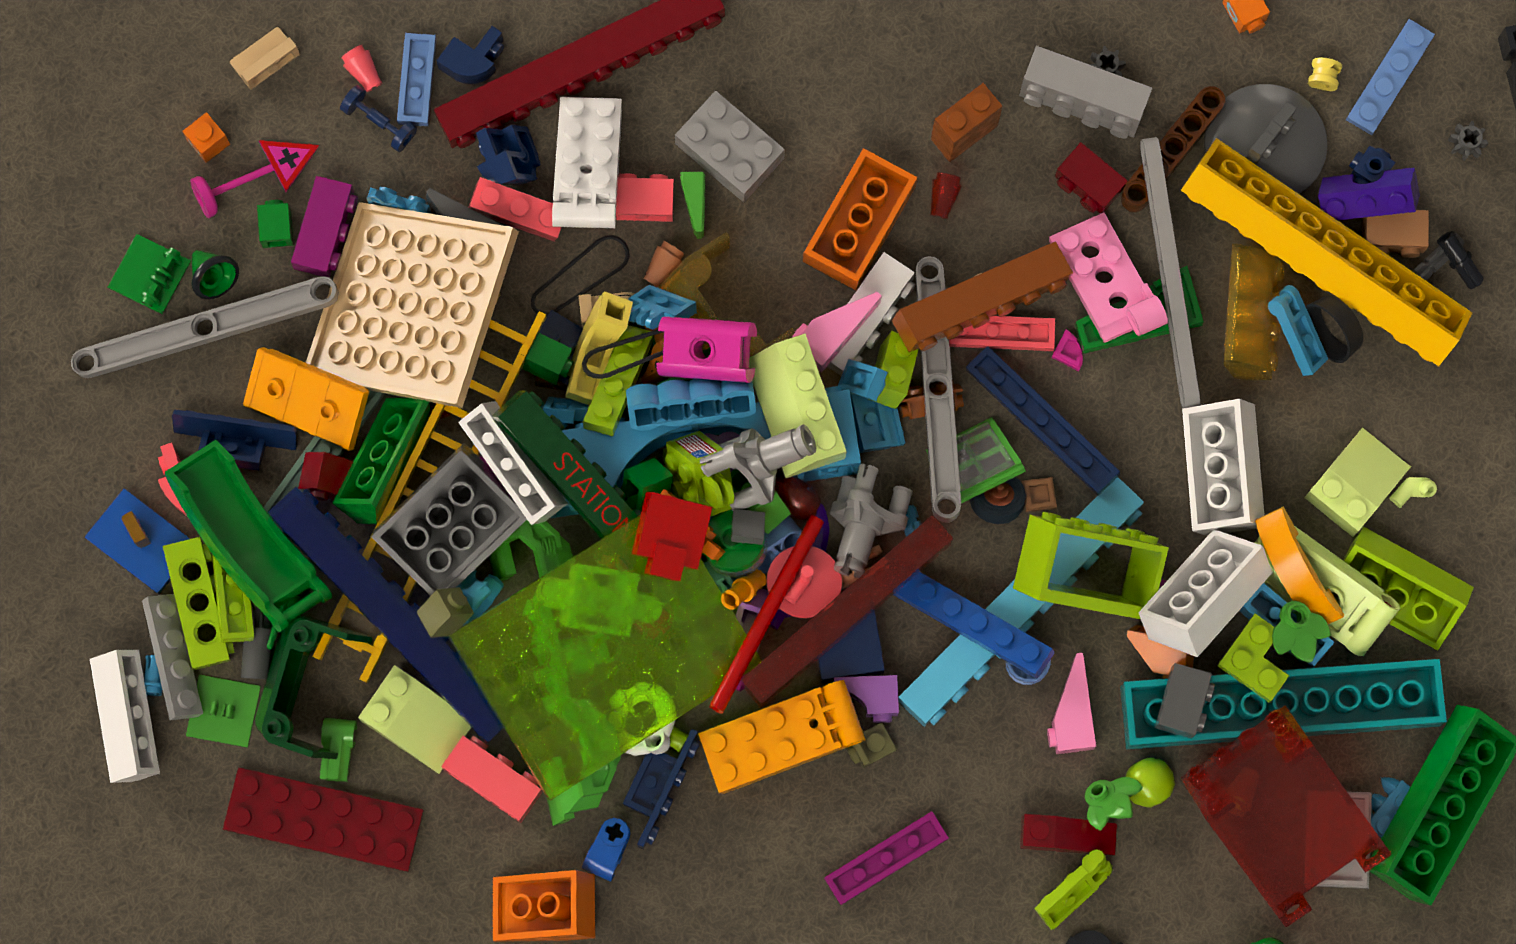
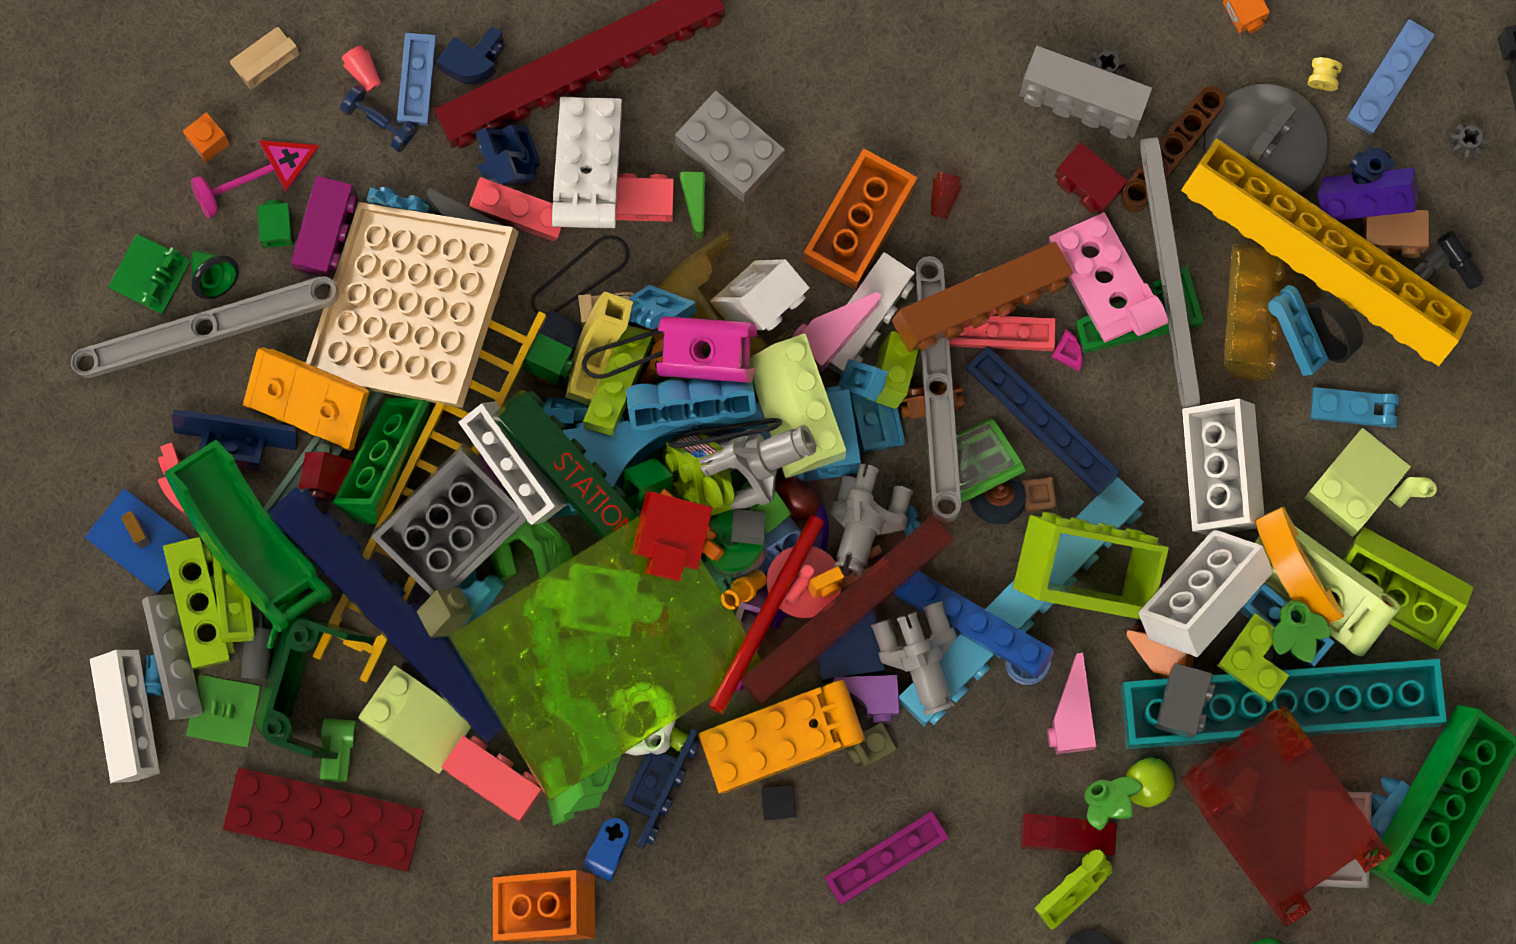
nougat cone [643,241,684,288] -> none
dark orange brick [931,83,1003,162] -> none
none -> black piece [668,418,782,448]
none -> white brick [710,259,809,331]
none -> black tile [761,785,796,821]
none -> light orange plate [808,566,844,599]
none -> light grey wheel [871,601,957,715]
none -> dark azure plate [1310,387,1399,428]

